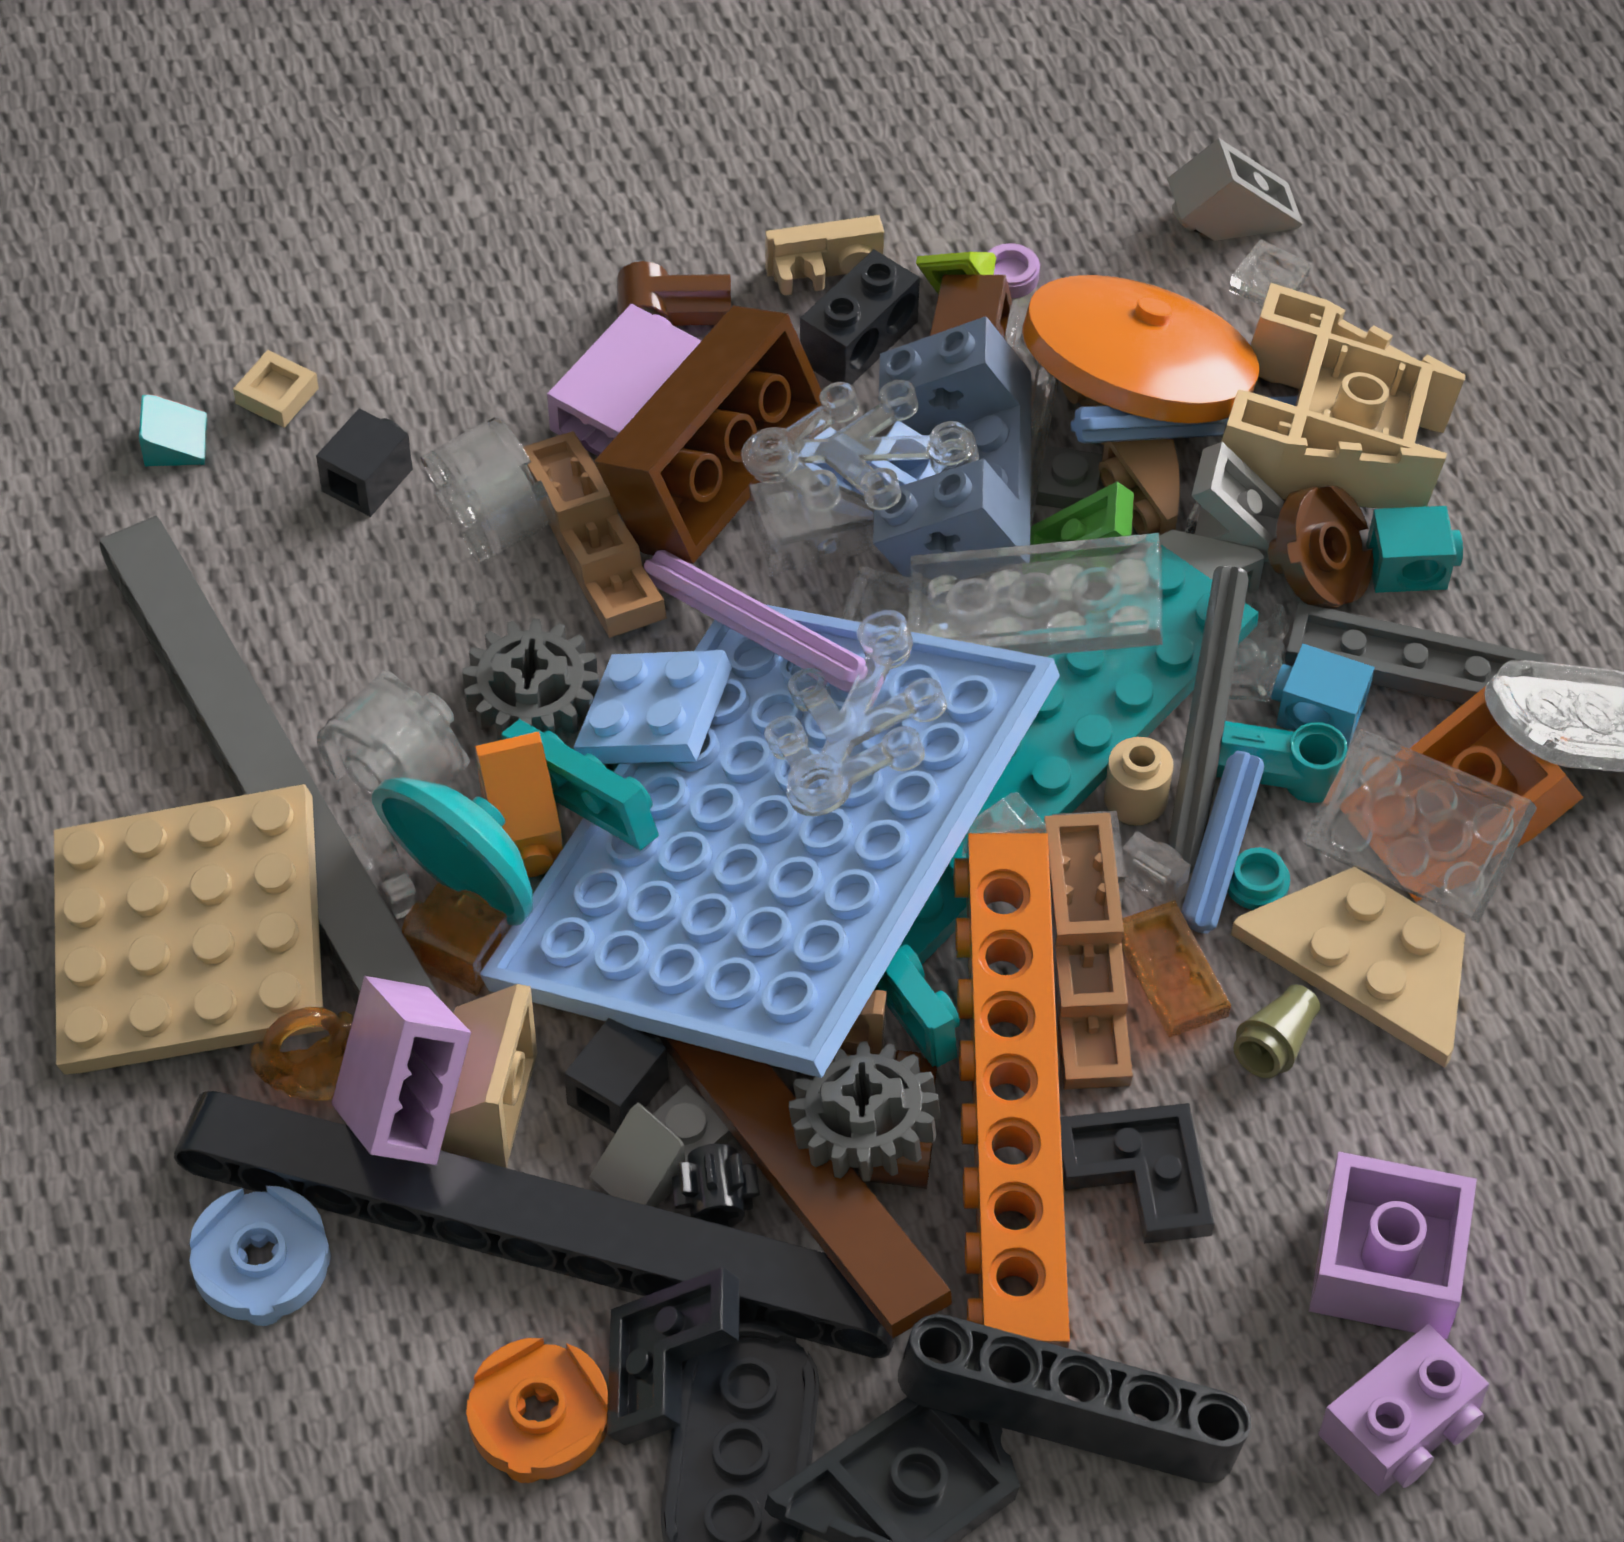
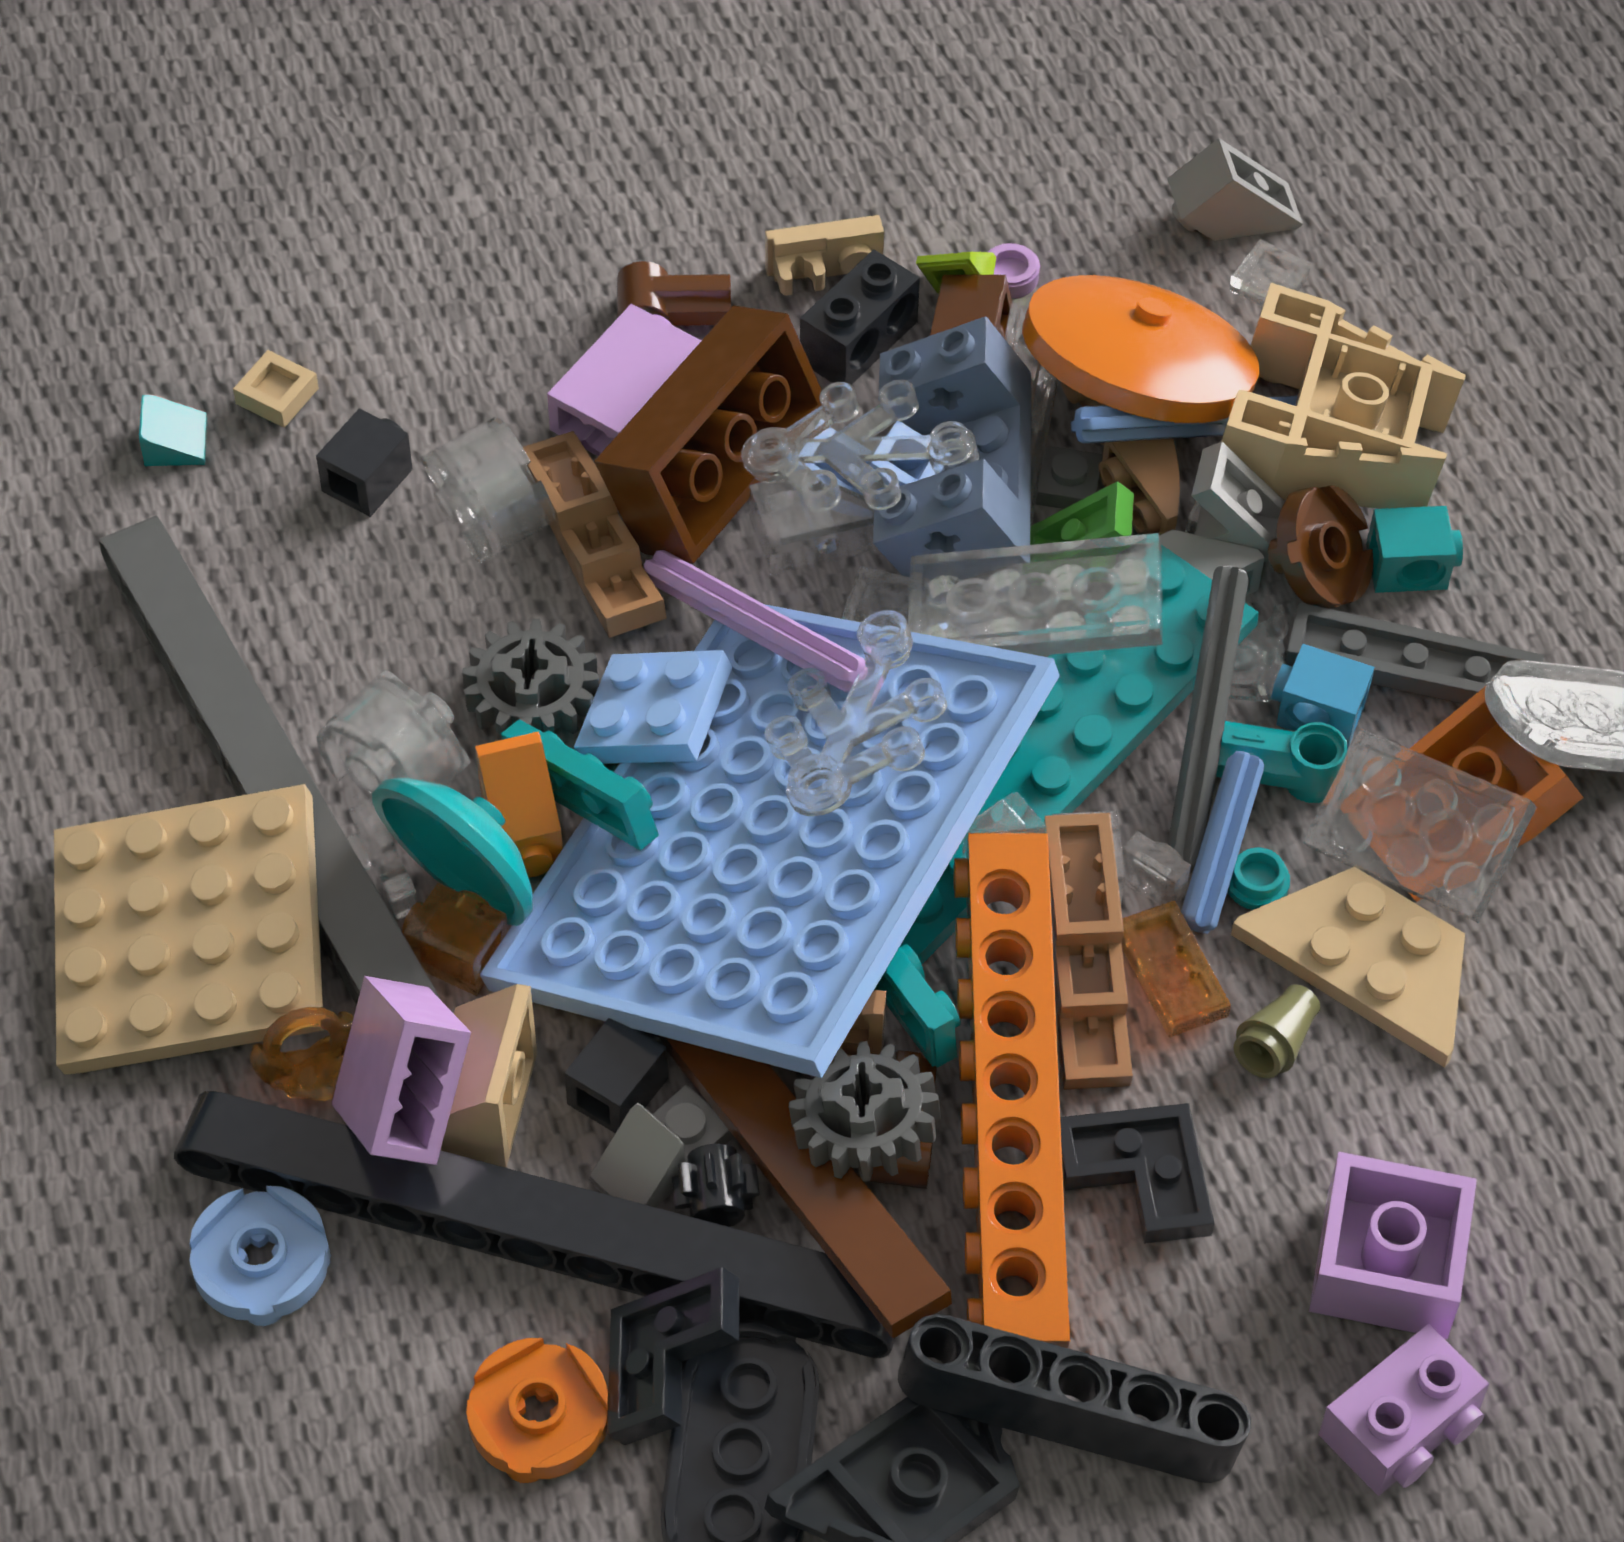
tan brick [1104,737,1173,826] -> none

